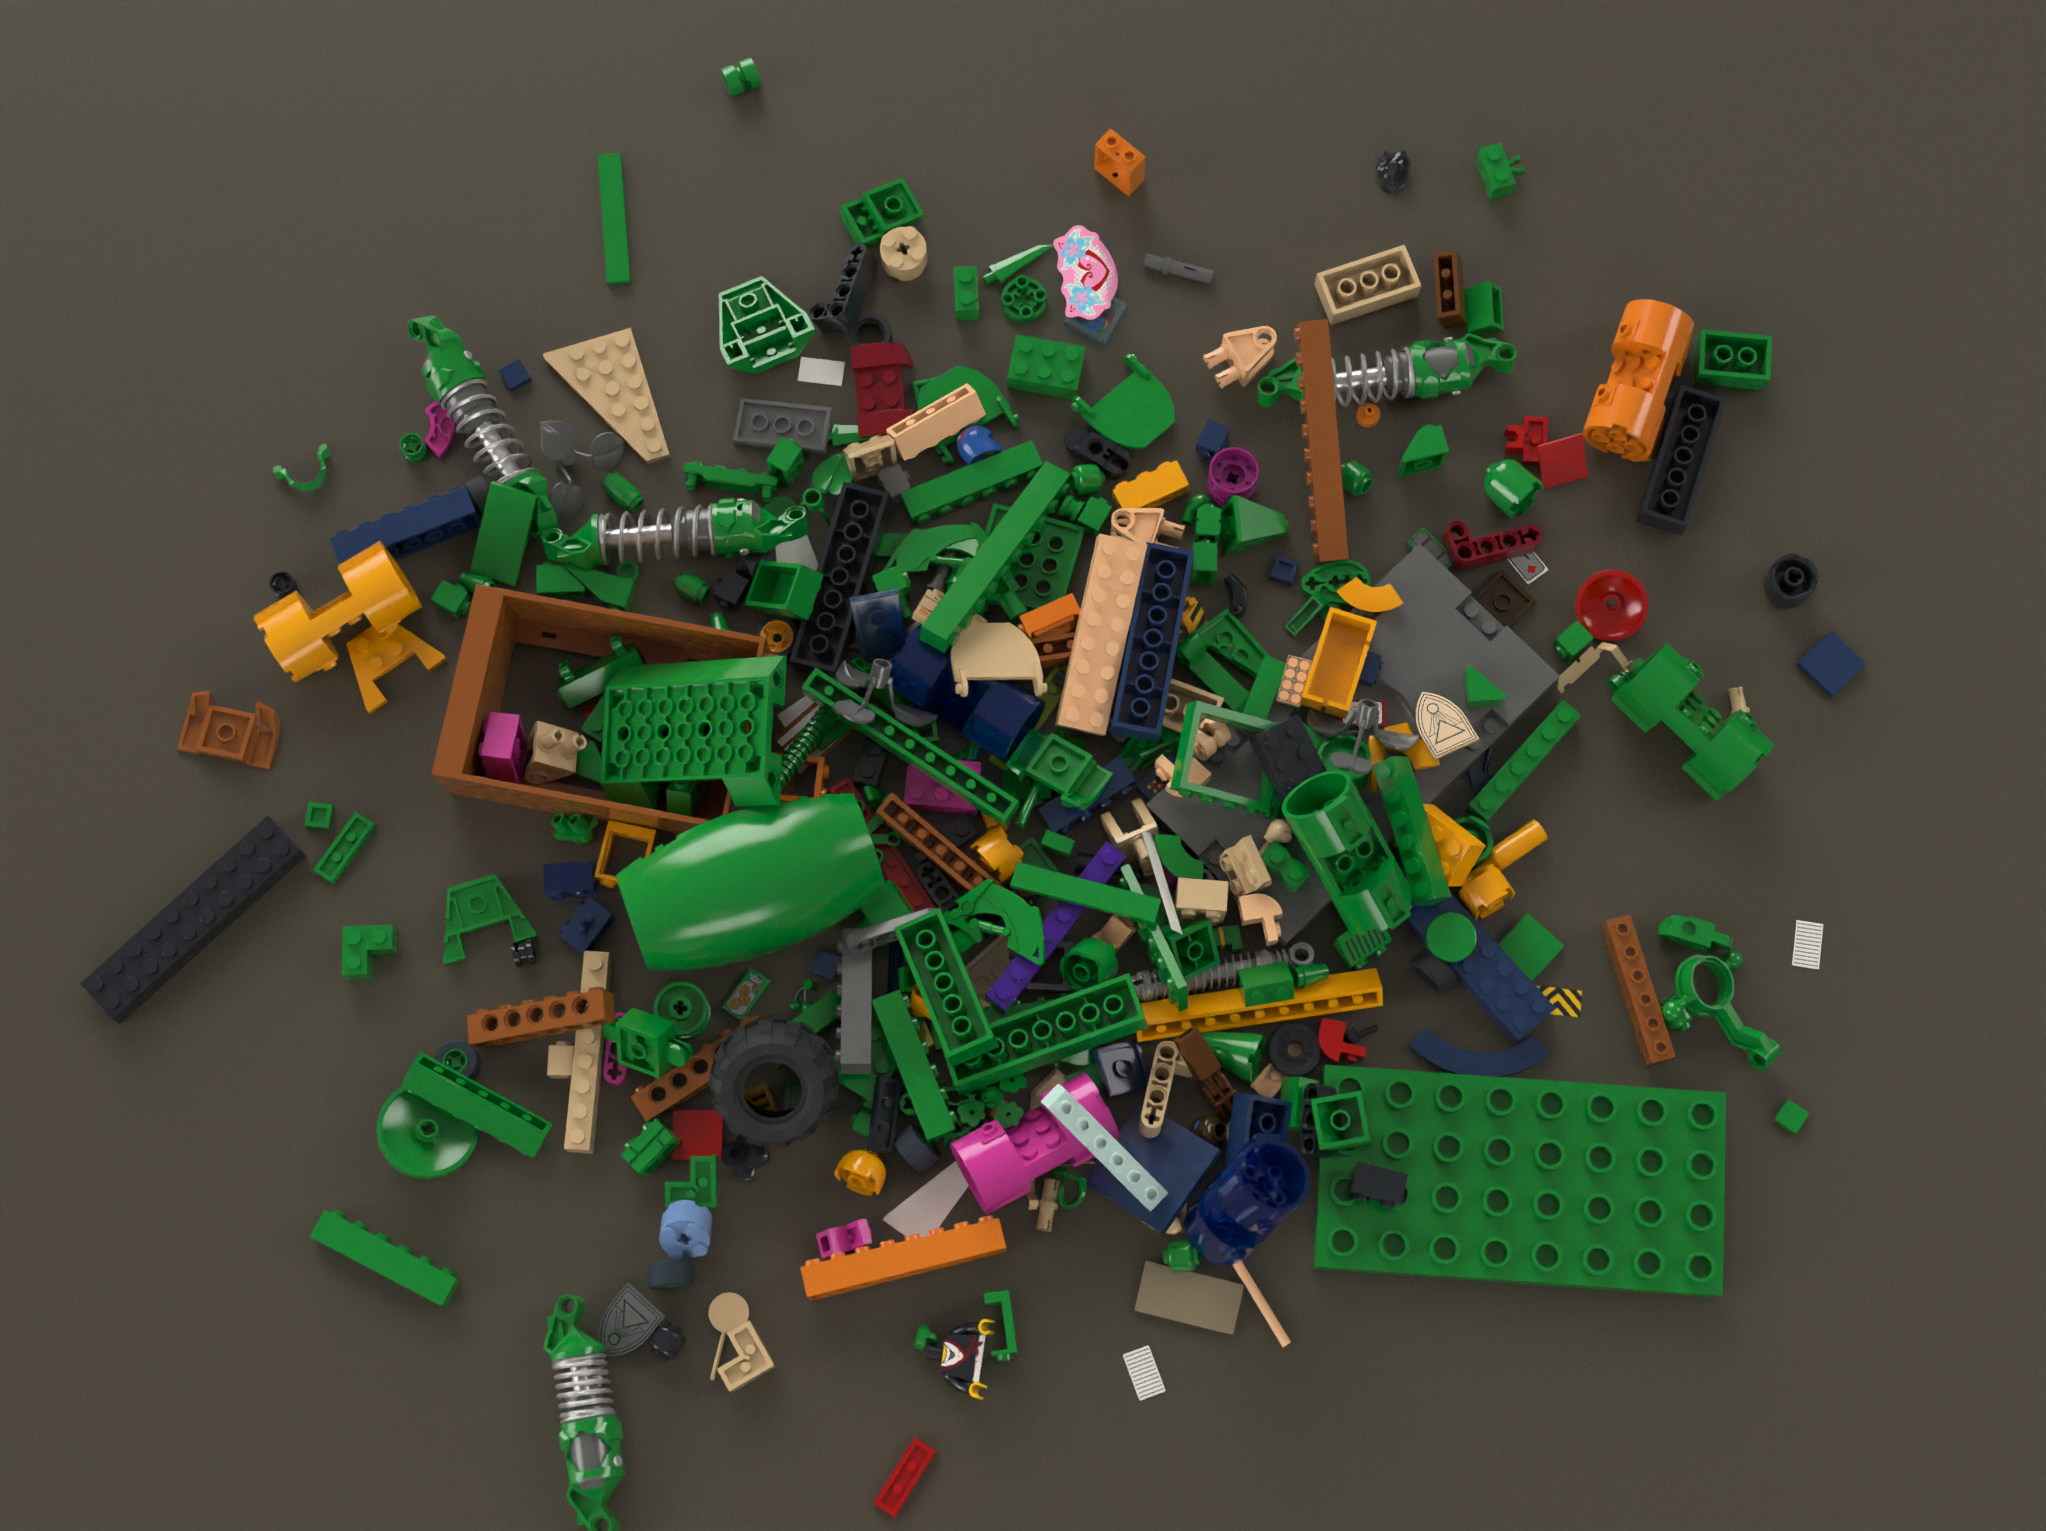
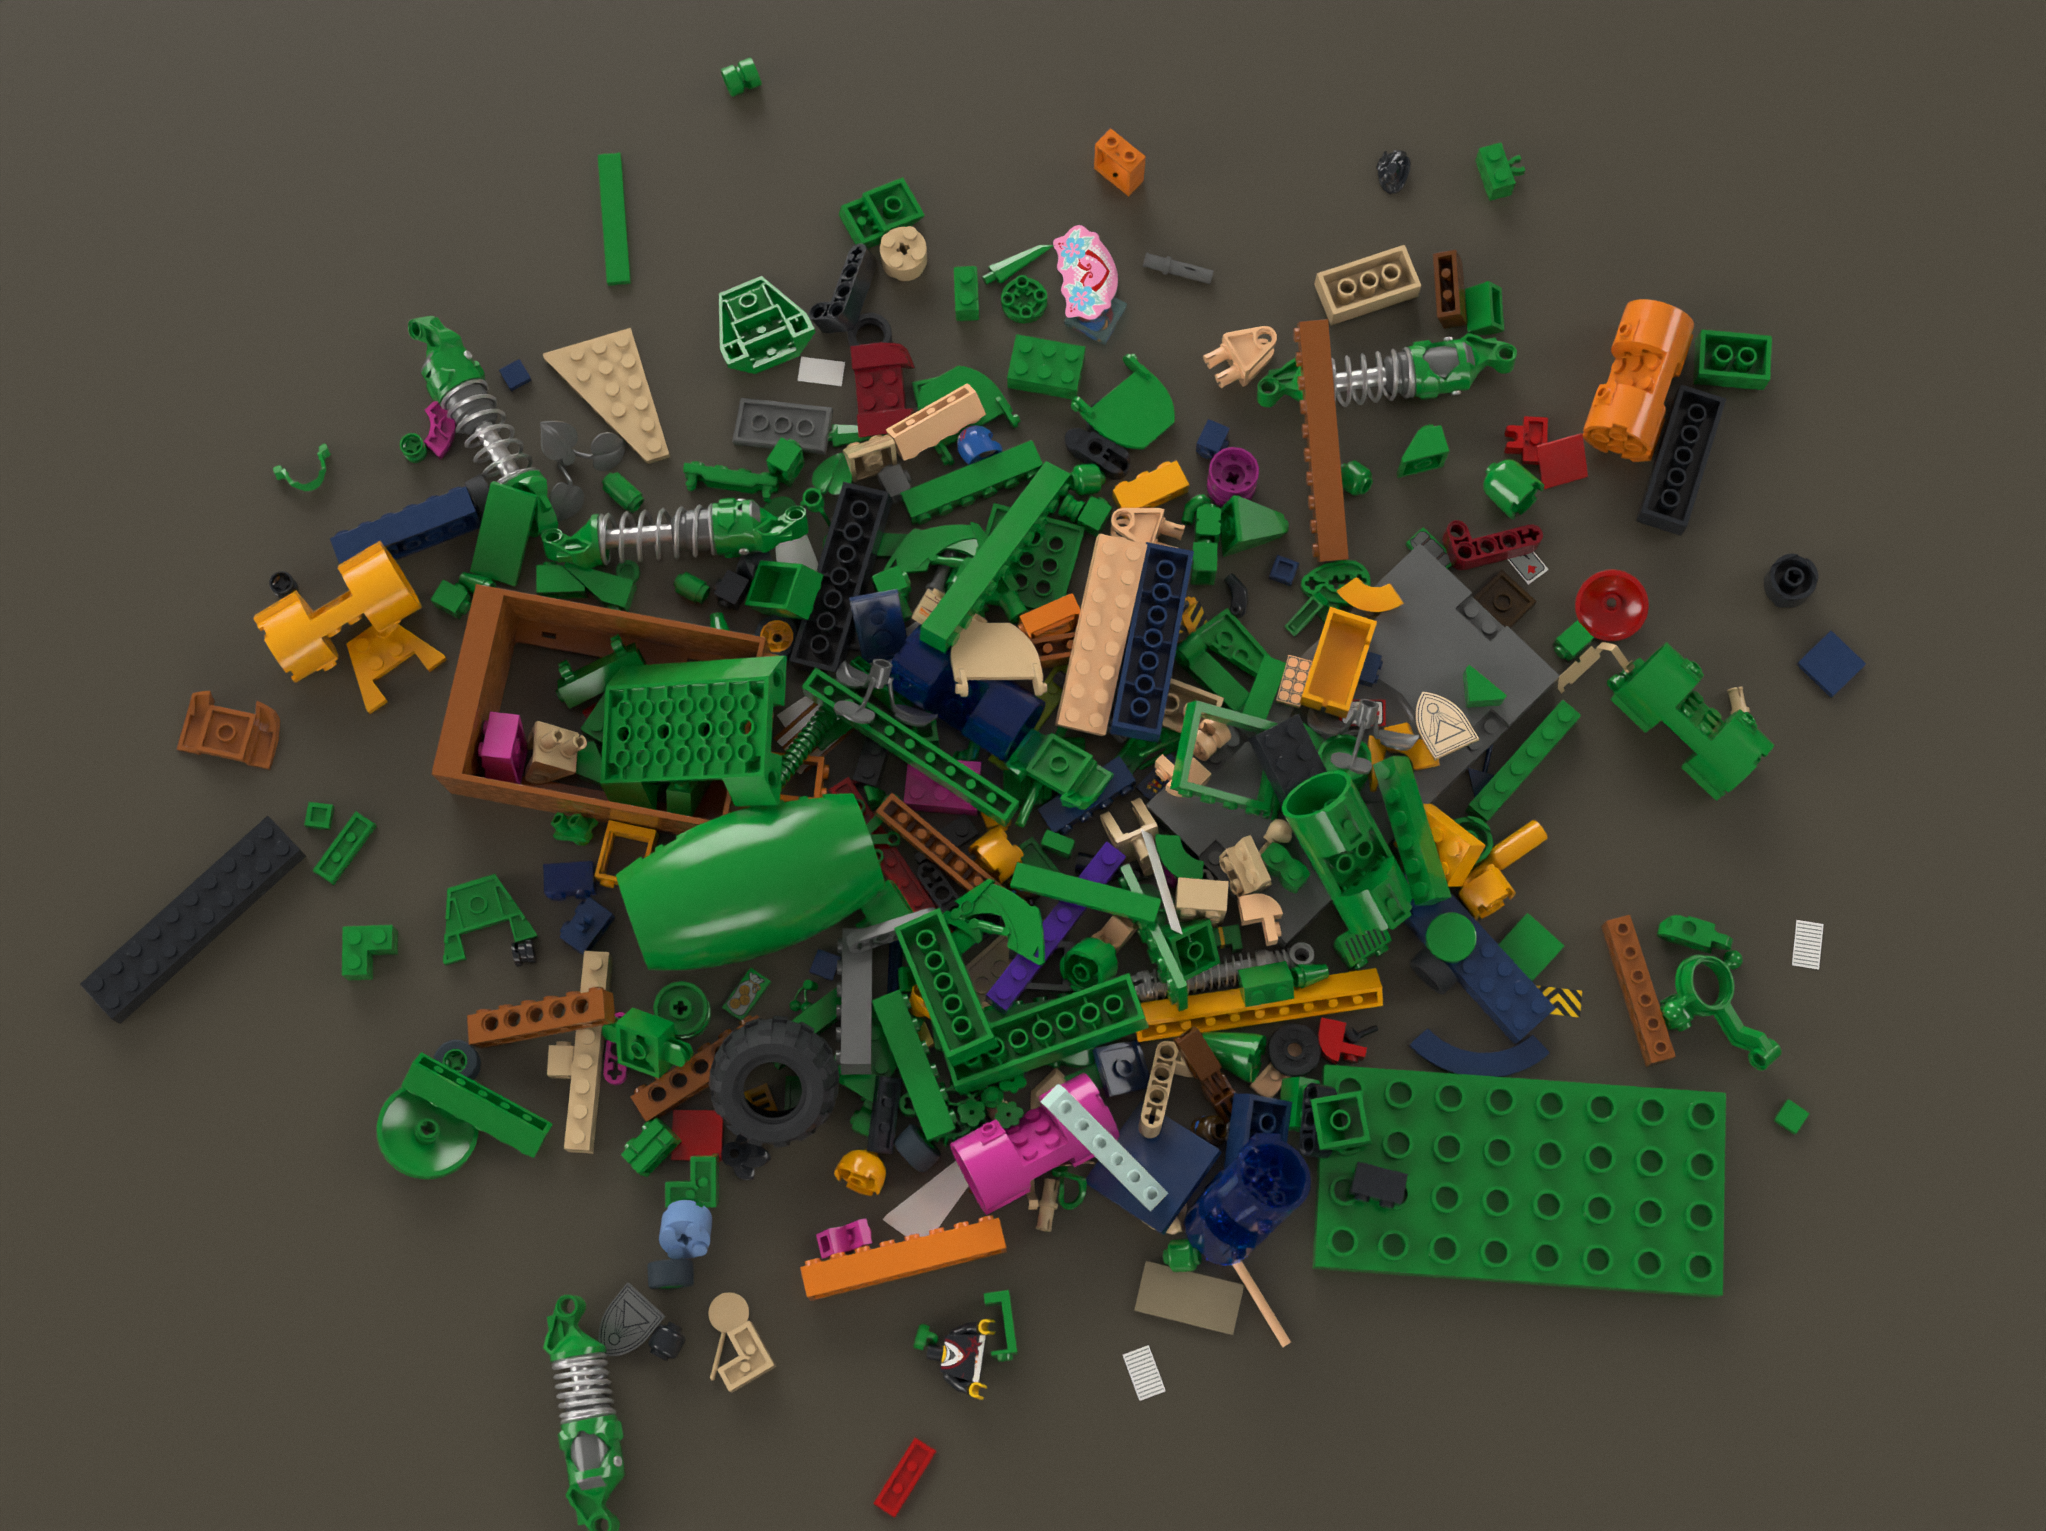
green brick [309,1208,461,1308] -> none
orange tile [1356,402,1380,428] -> none

